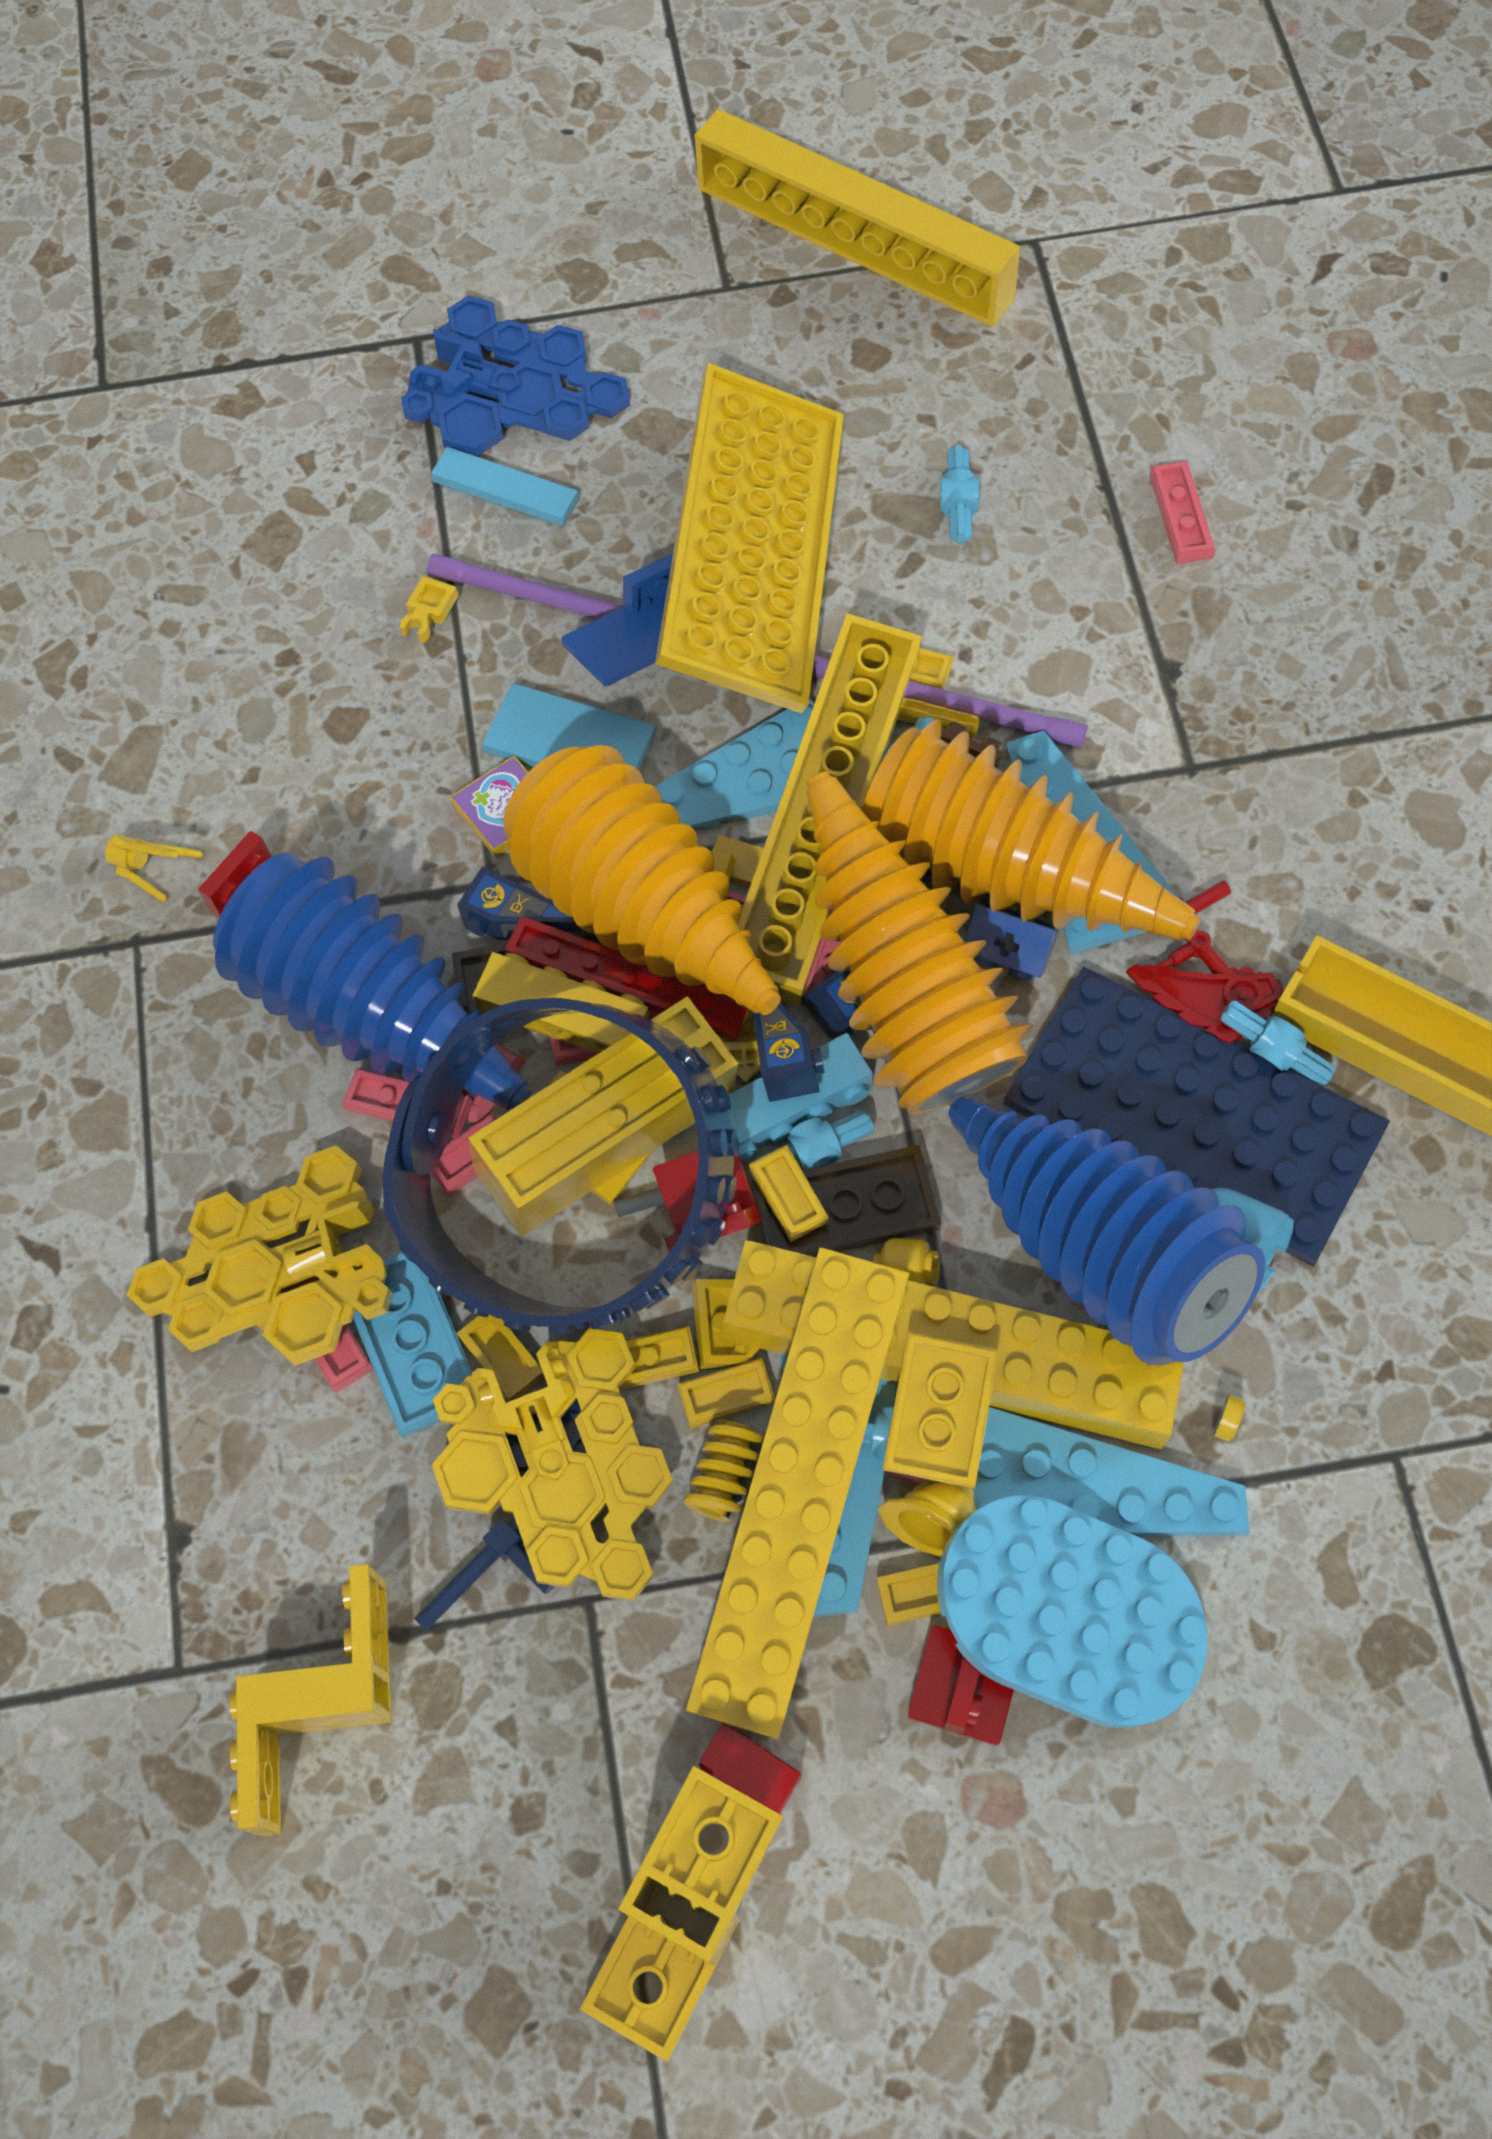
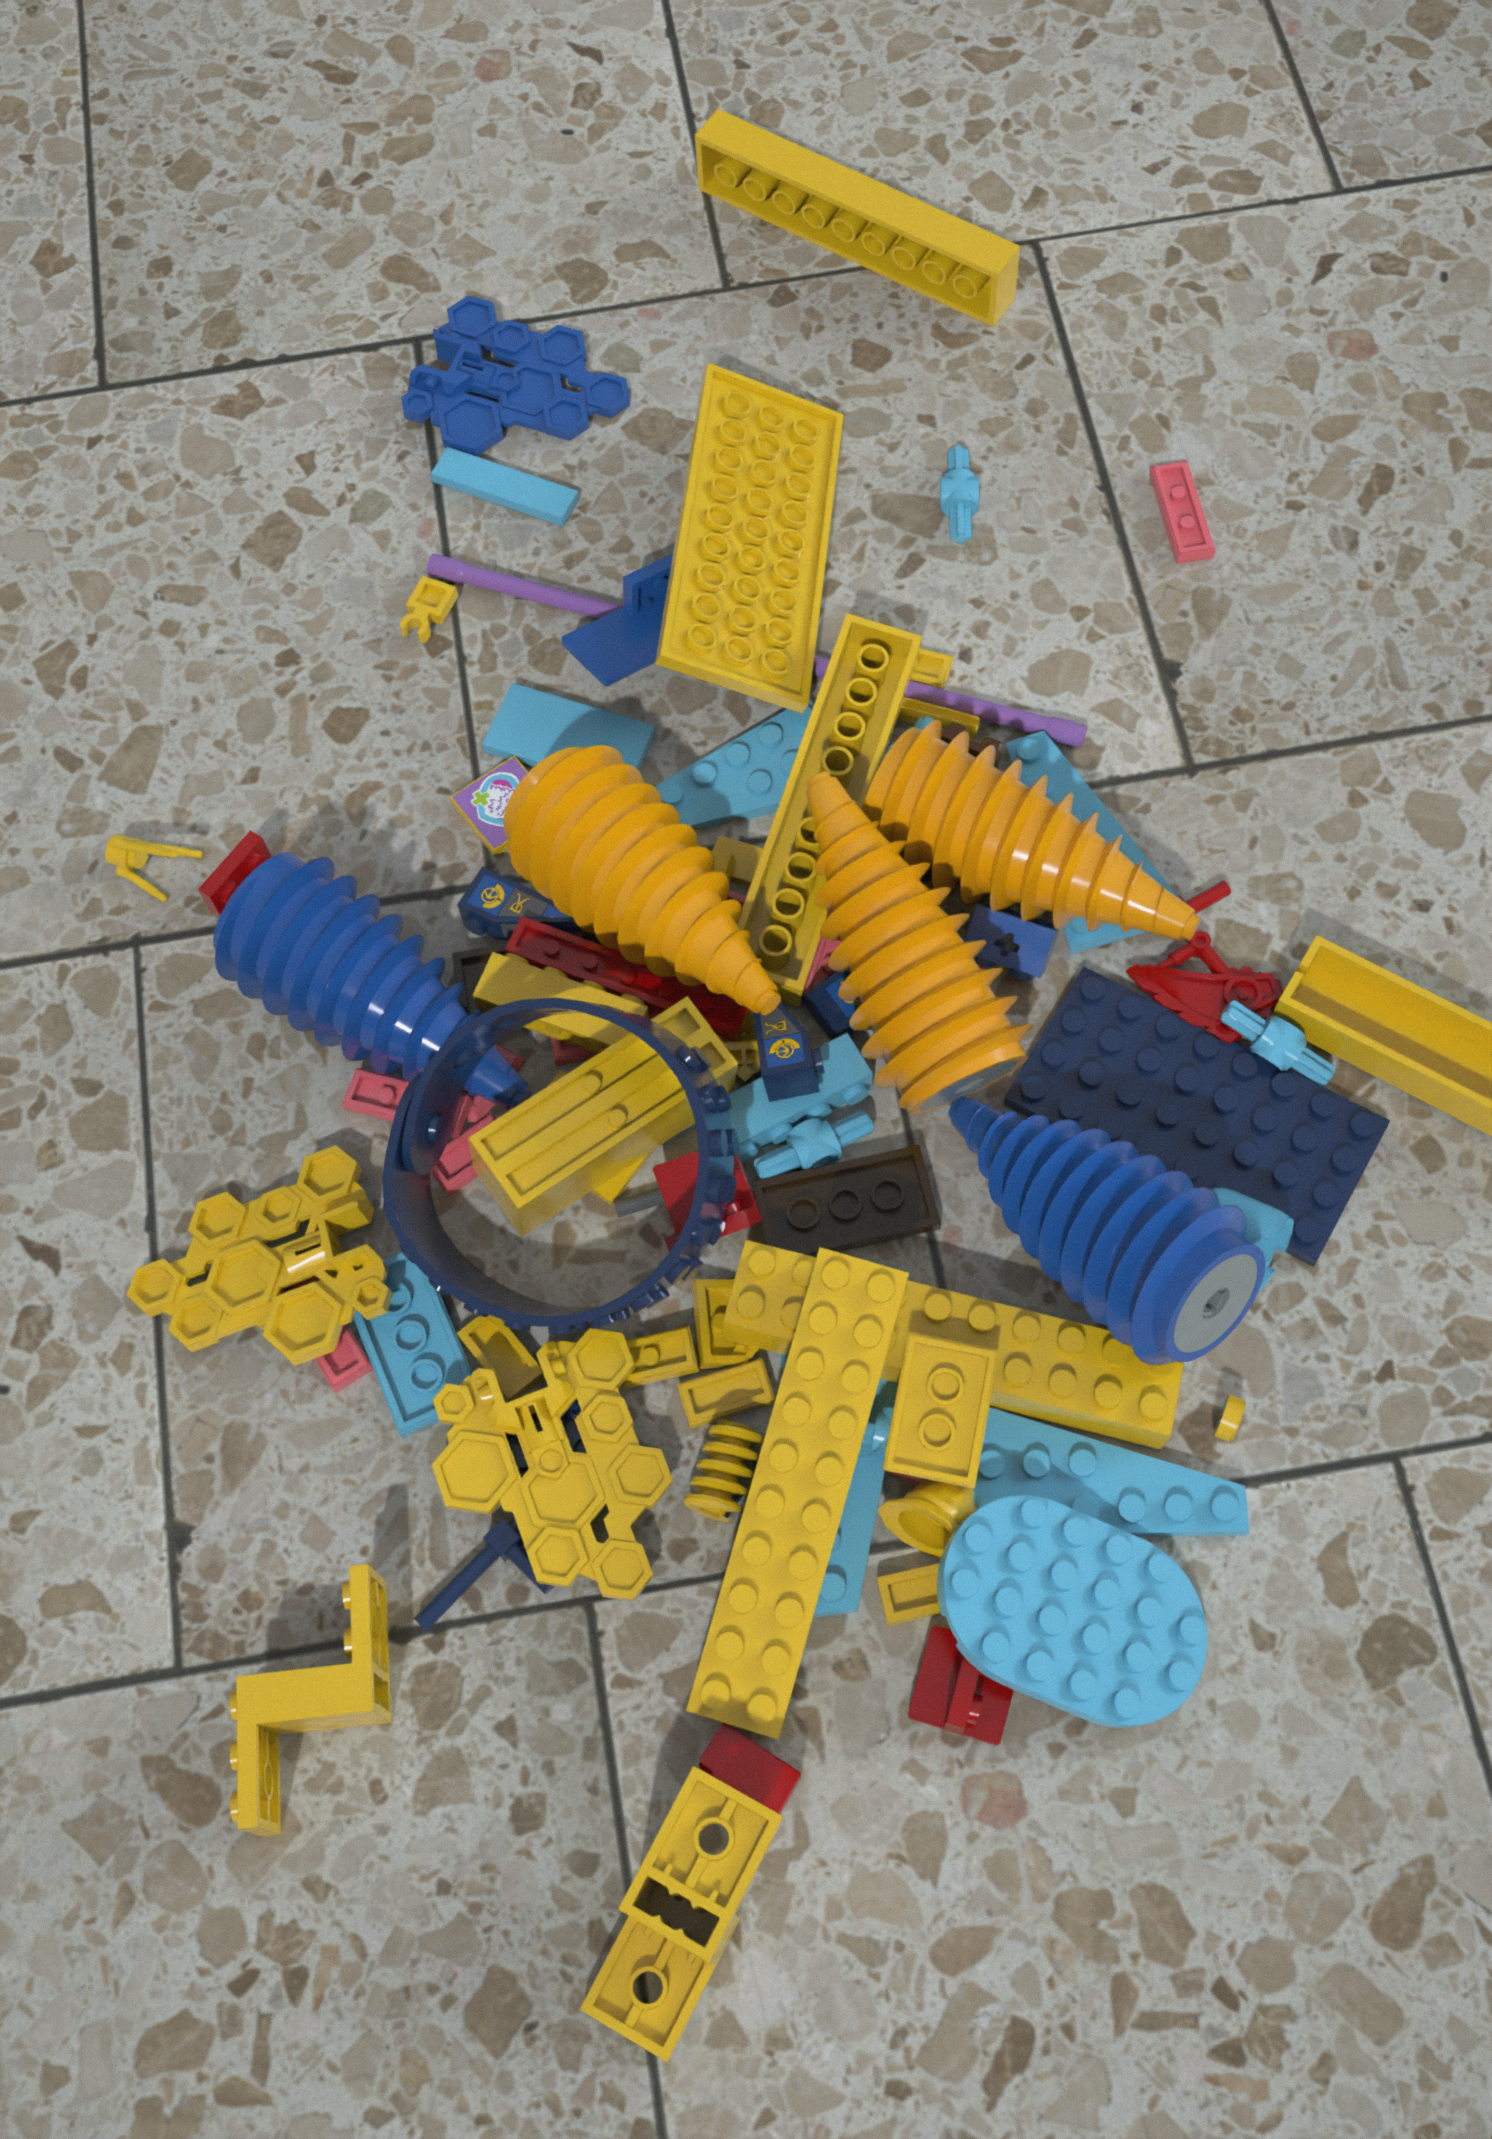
yellow tile [749,1145,829,1242] -> none
yellow head [873,1238,940,1286] -> none

